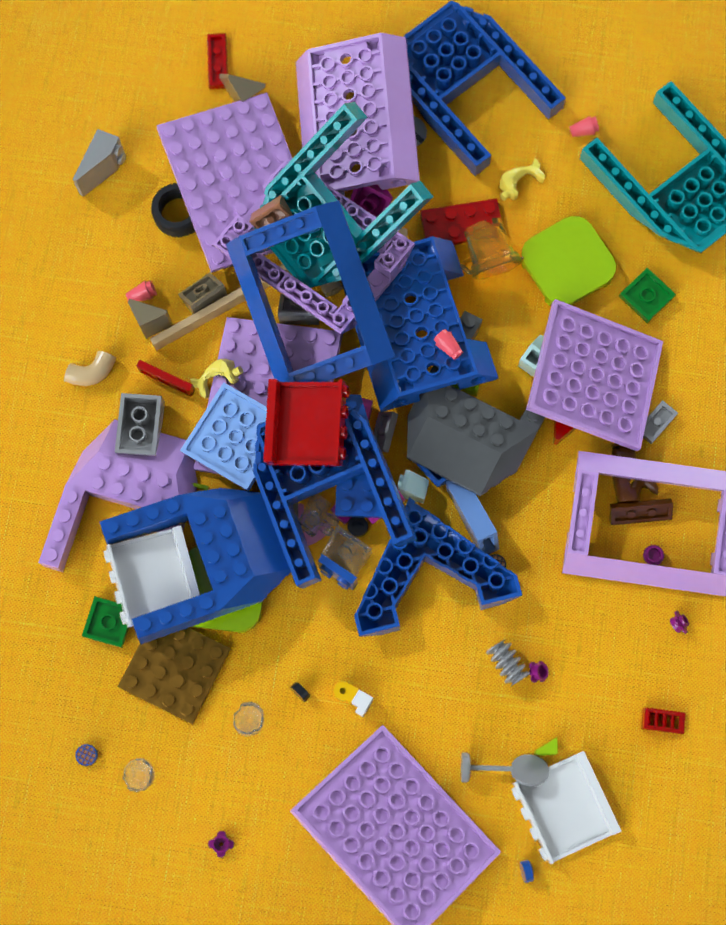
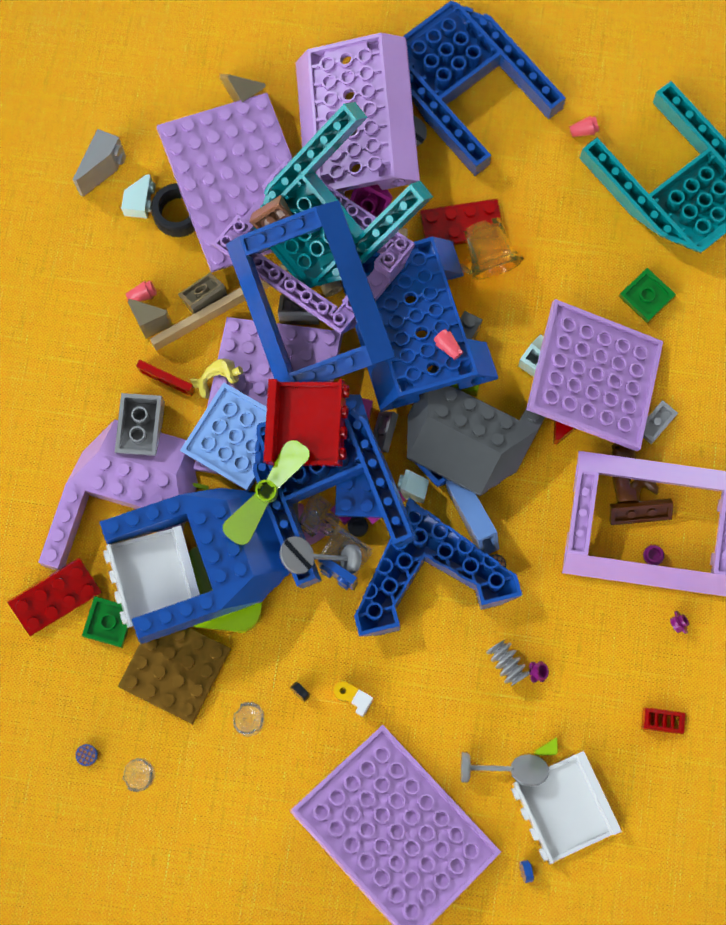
tan cylinder [64,351,116,386] -> none
red tile [207,33,228,89] -> none
magenta plate [208,831,234,858] -> none
light yellow animal [499,158,545,201] -> none
lime tile [521,216,616,306] -> none
none -> red plate [7,557,102,636]
none -> light aqua slope [121,174,155,218]
none -> lime piece [223,440,310,545]
none -> light grey piece [280,536,362,574]

